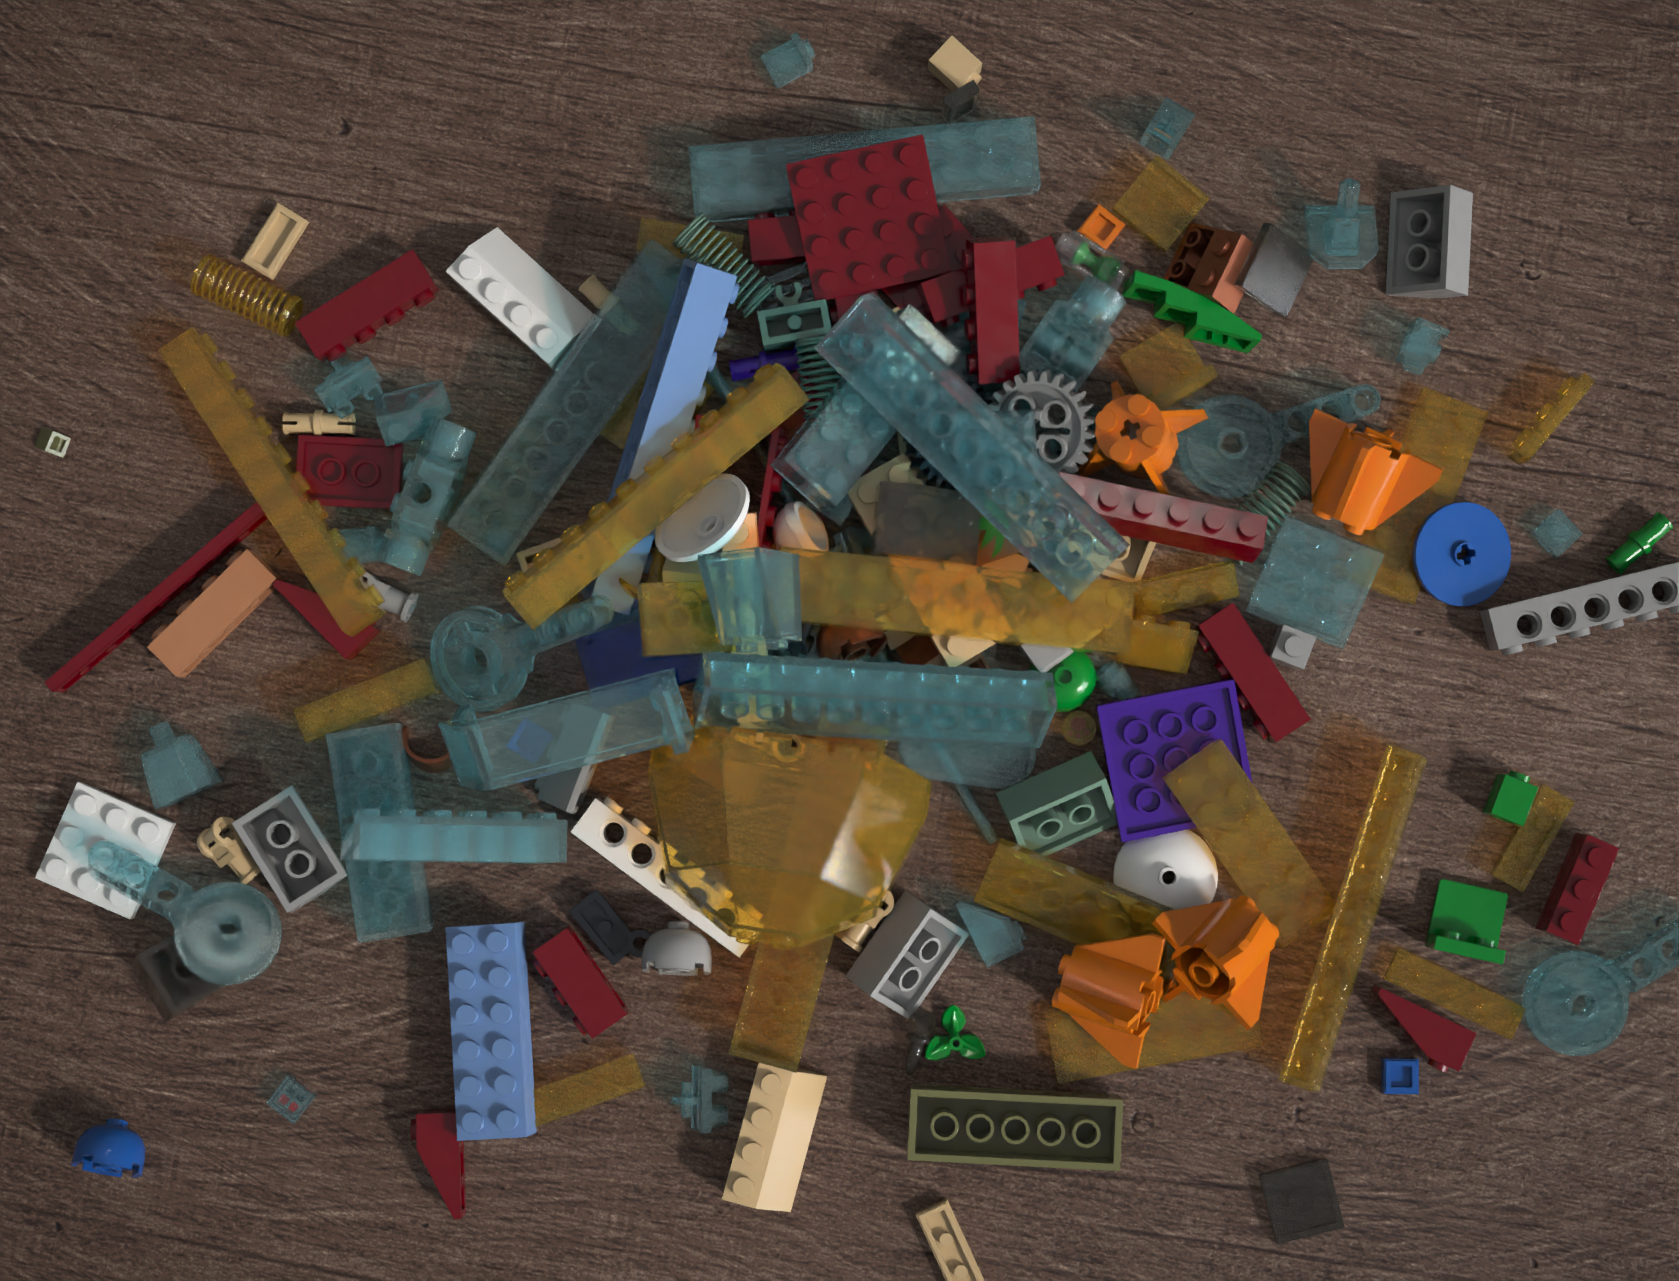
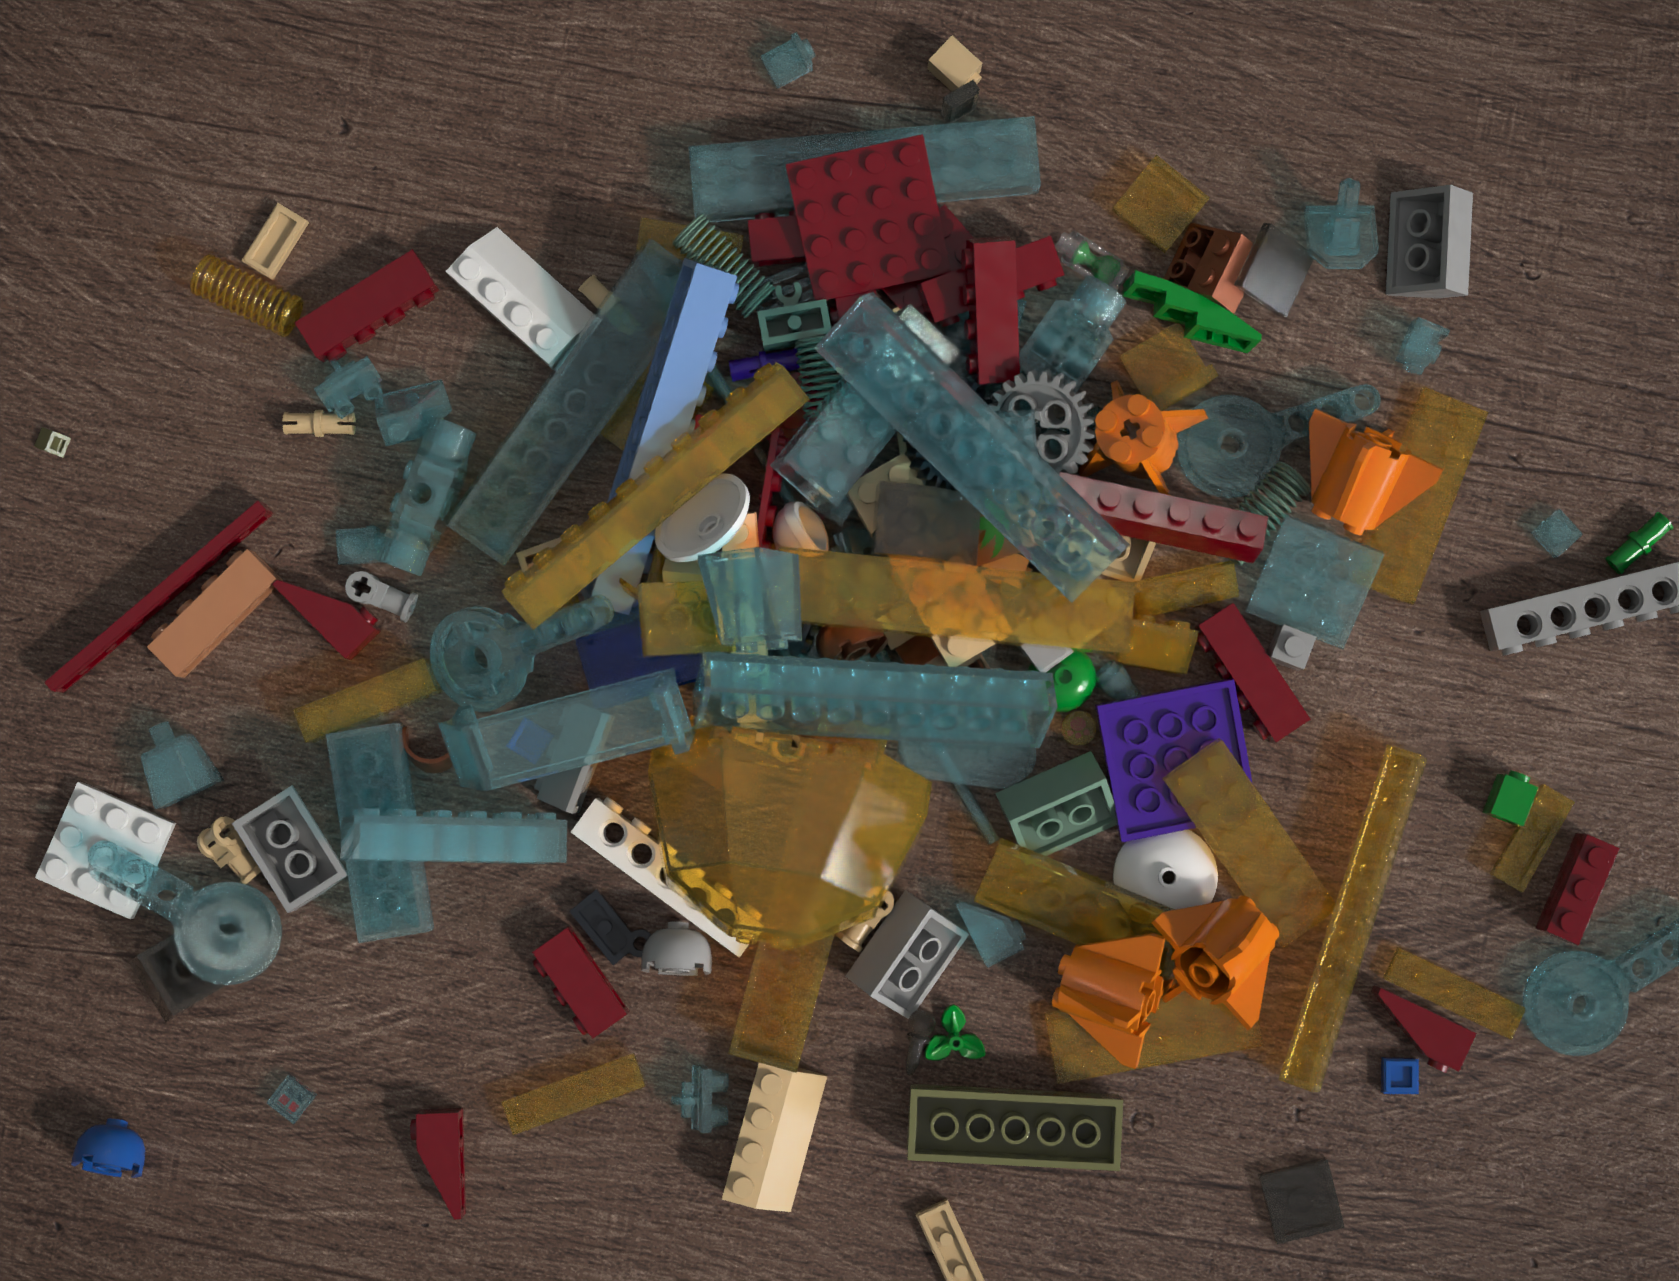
clear yellow brick [158,327,387,637] -> none
dark red plate [294,435,404,510] -> none
medium blue brick [446,922,537,1141] -> none
orange tile [1076,204,1125,254] -> none
clear light blue slope [1139,97,1196,161] -> none
blue piece [1413,502,1511,606] -> none
green bracket [1425,879,1508,965] -> none
clear yellow plate [1509,373,1595,465] -> none

